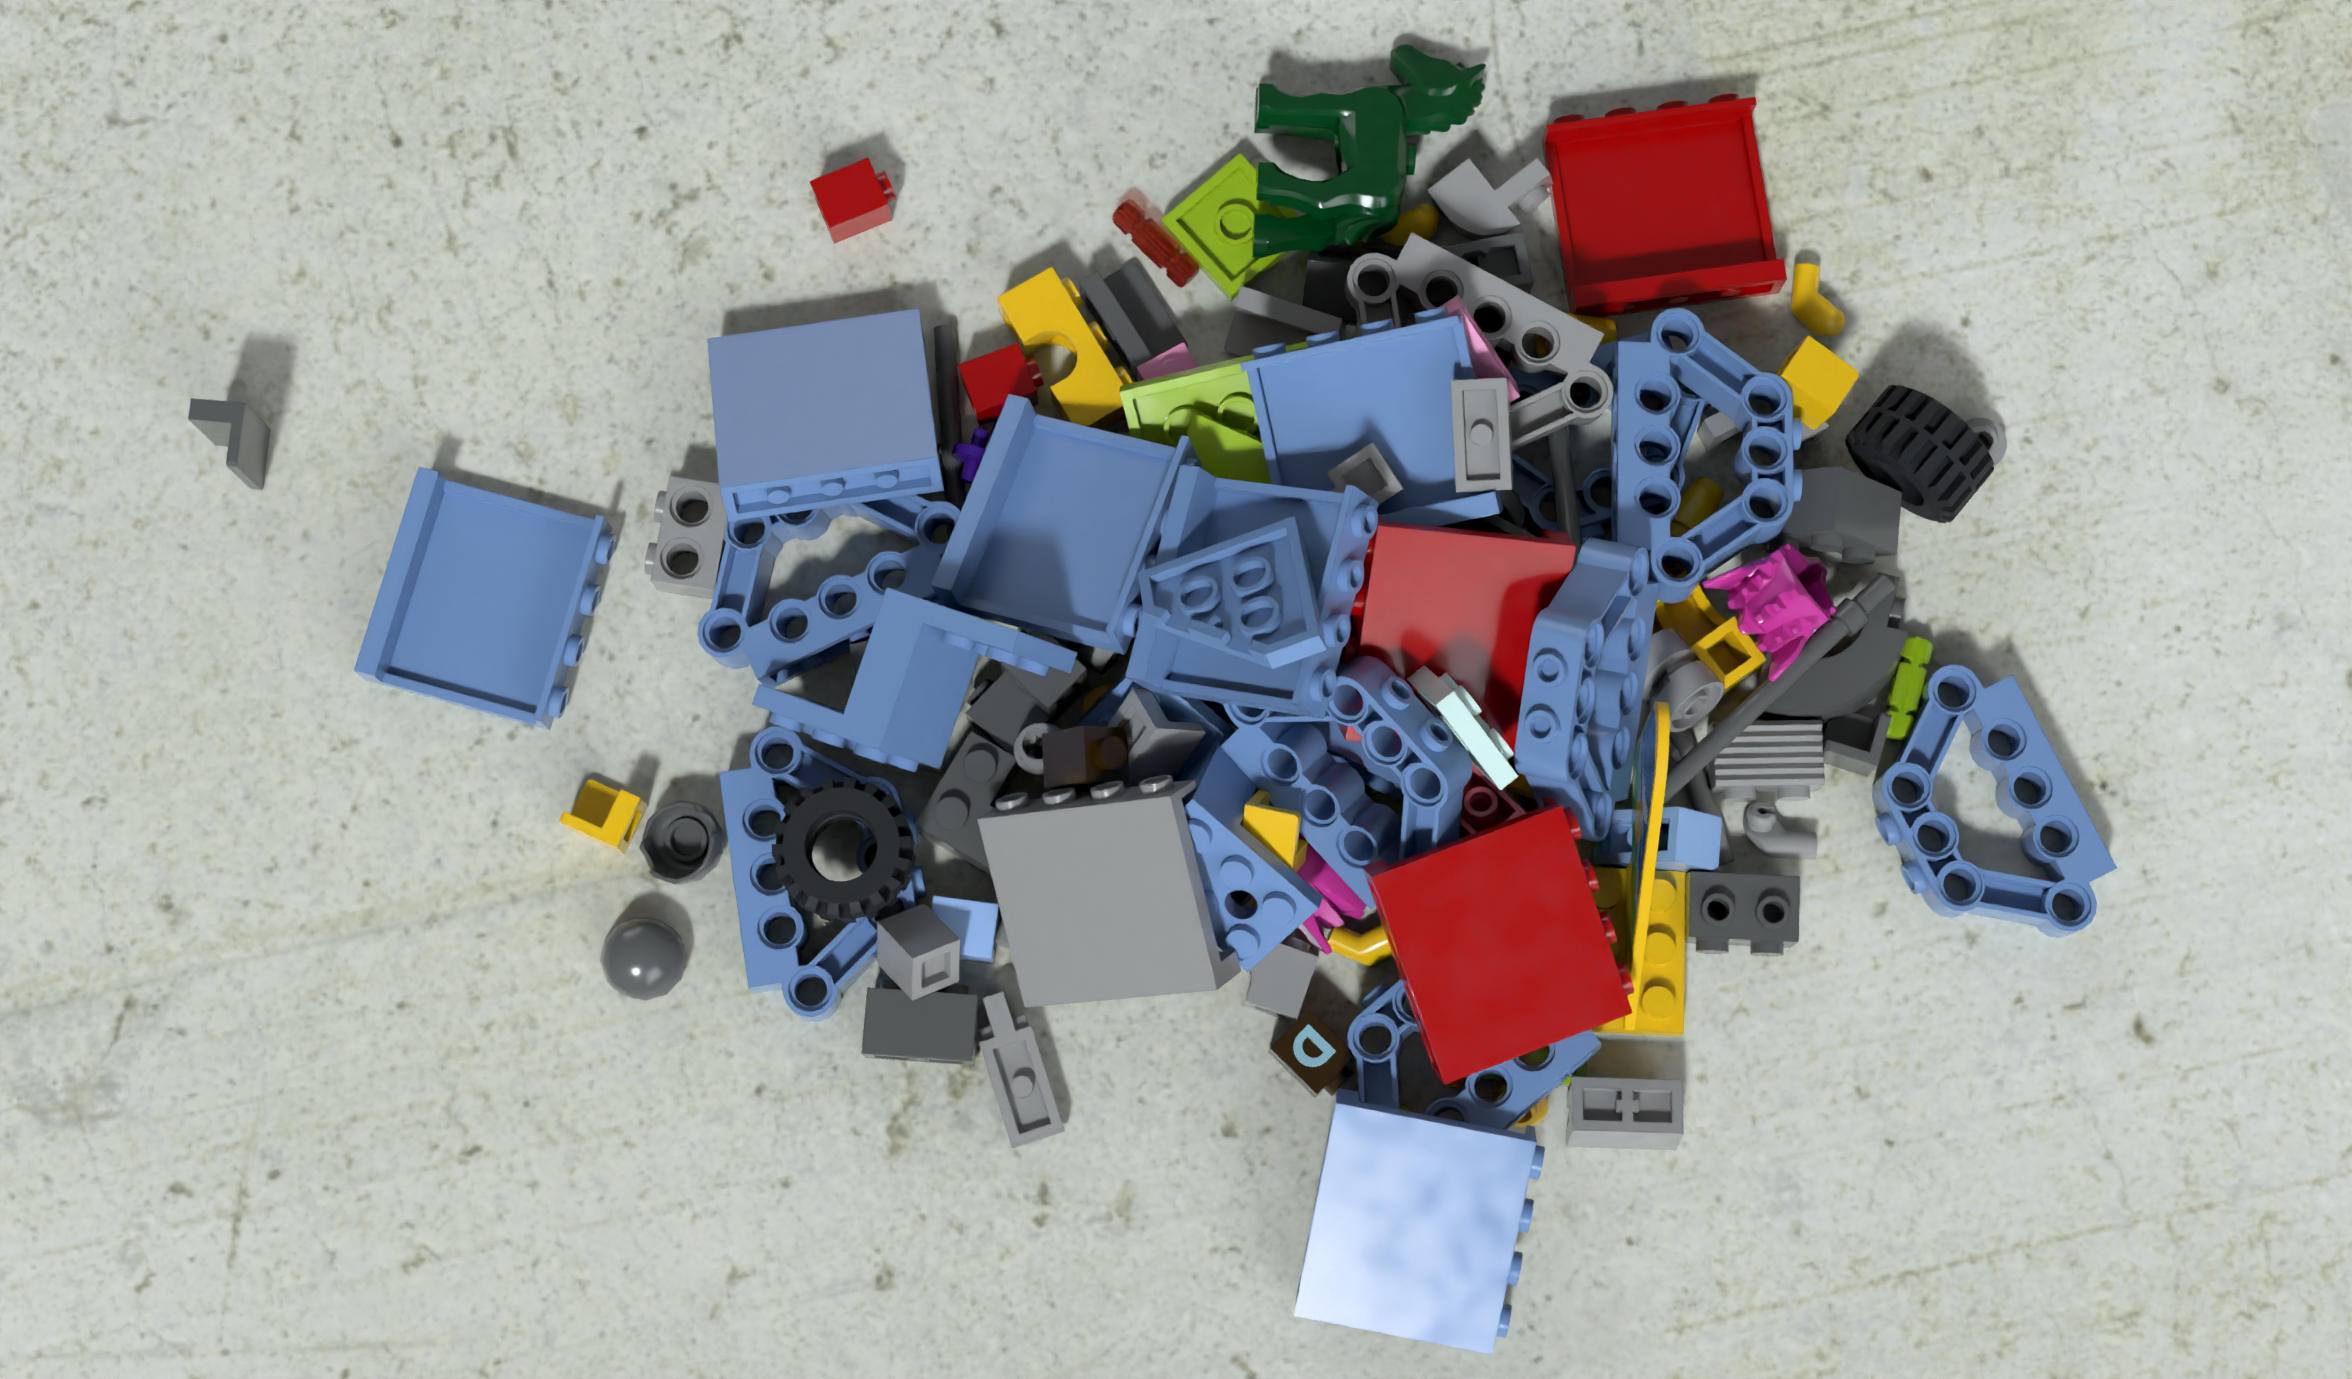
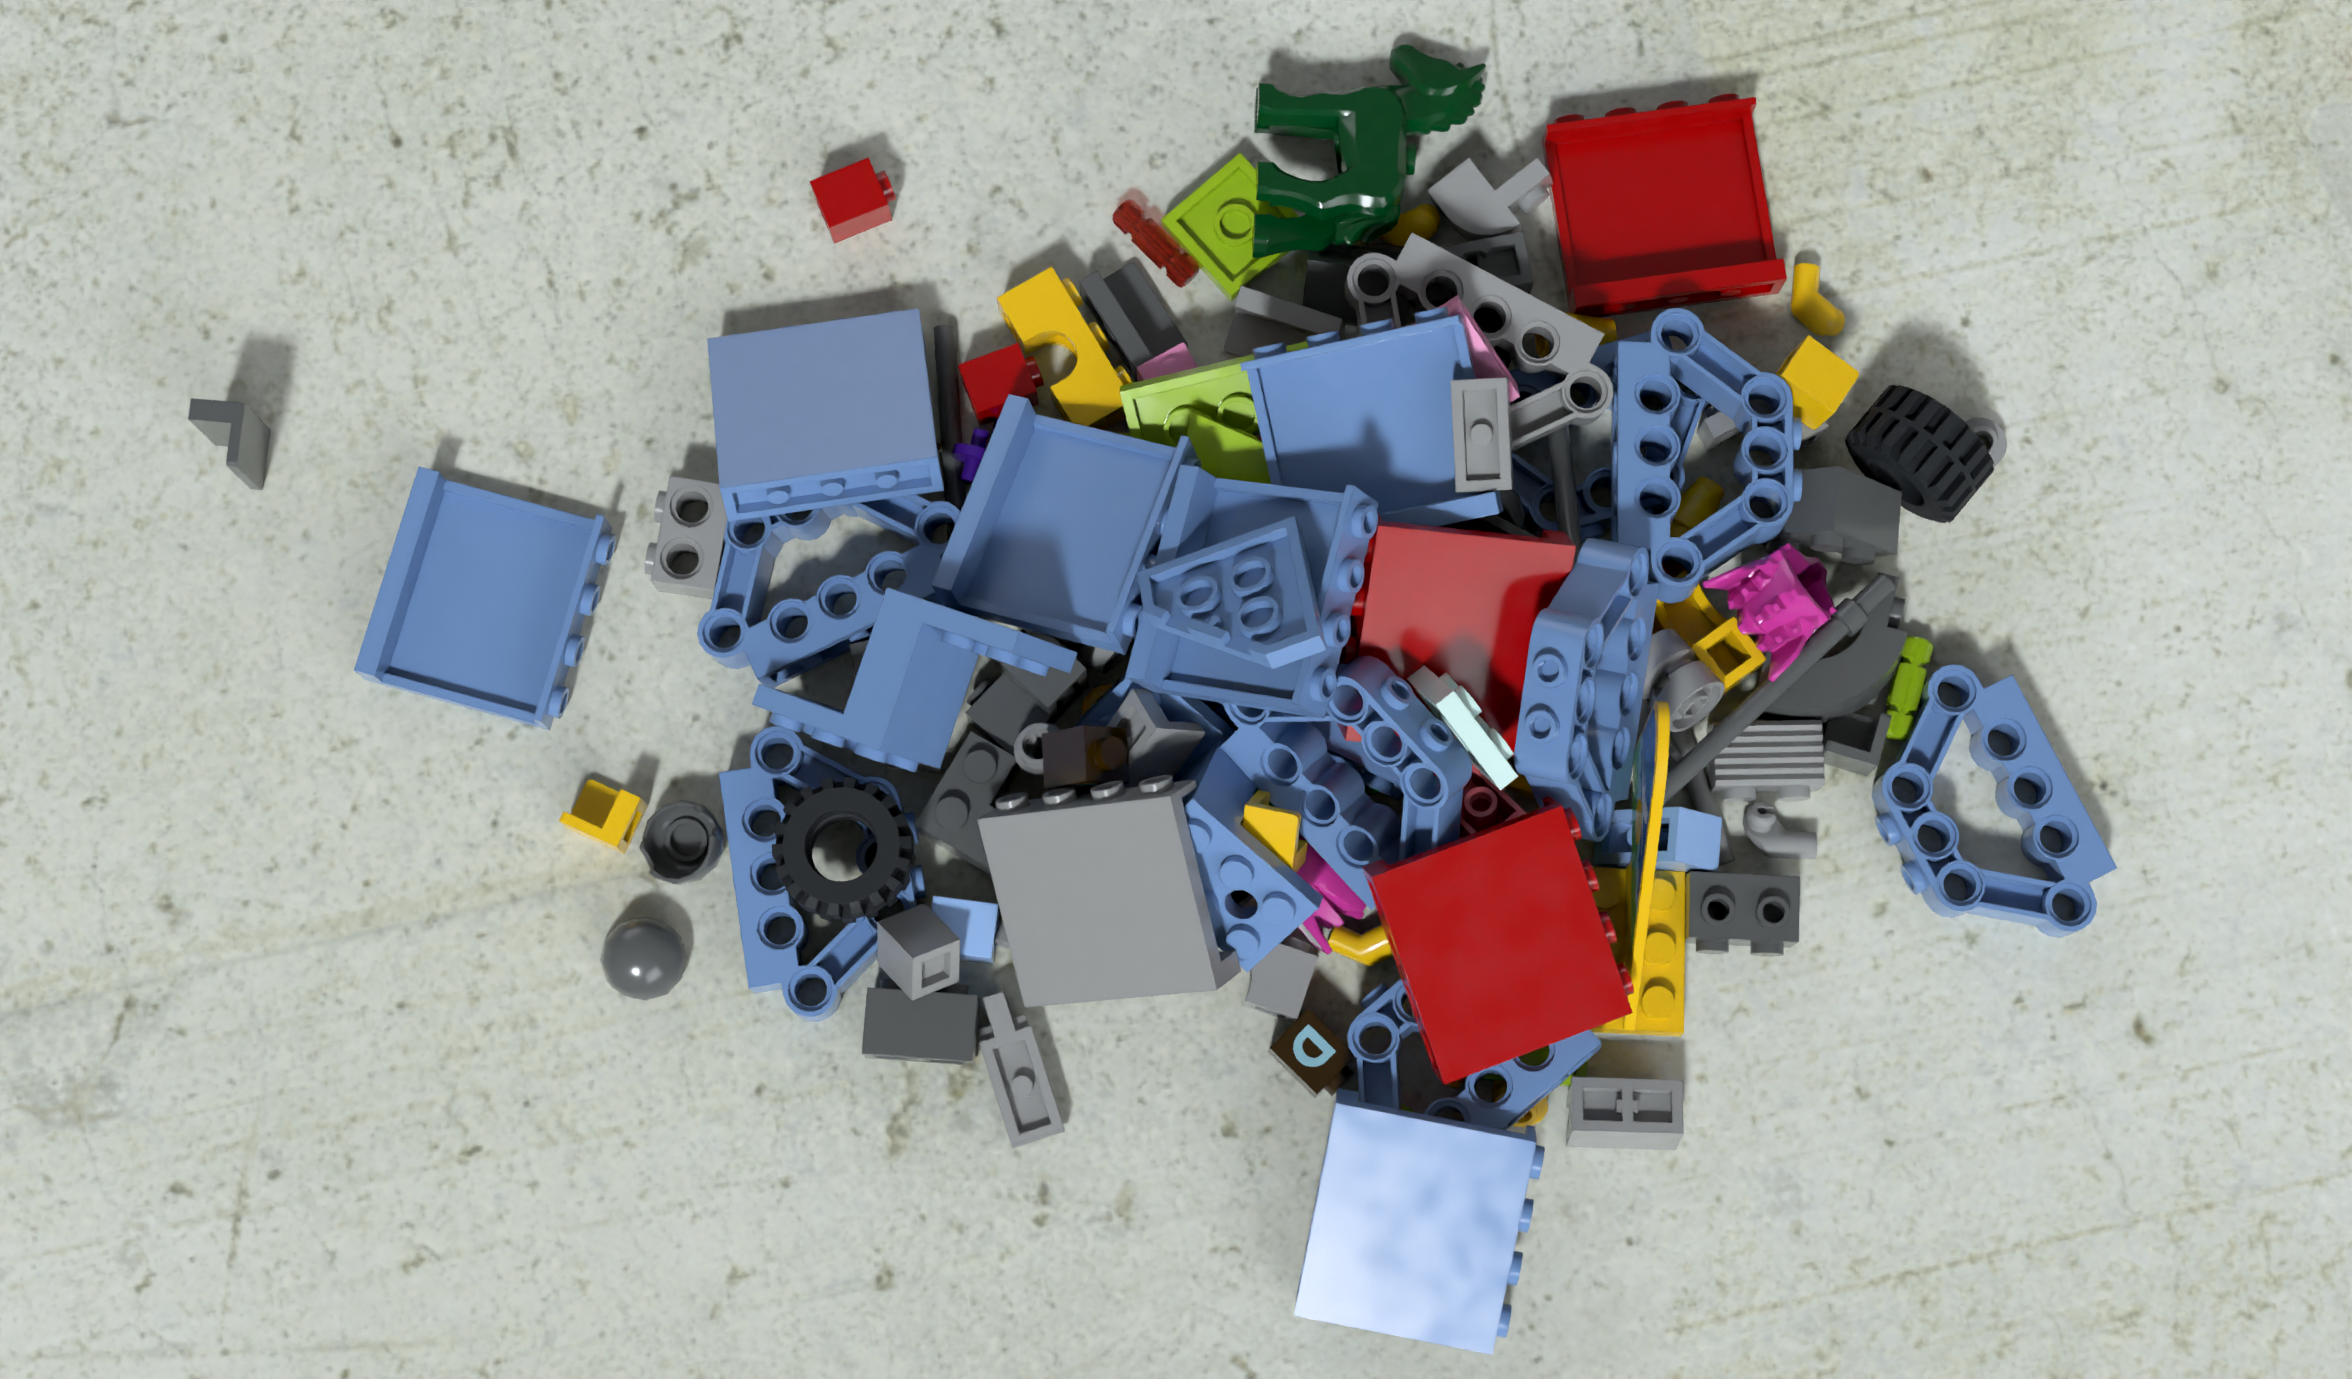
light grey plate [1327,442,1405,506] -> none

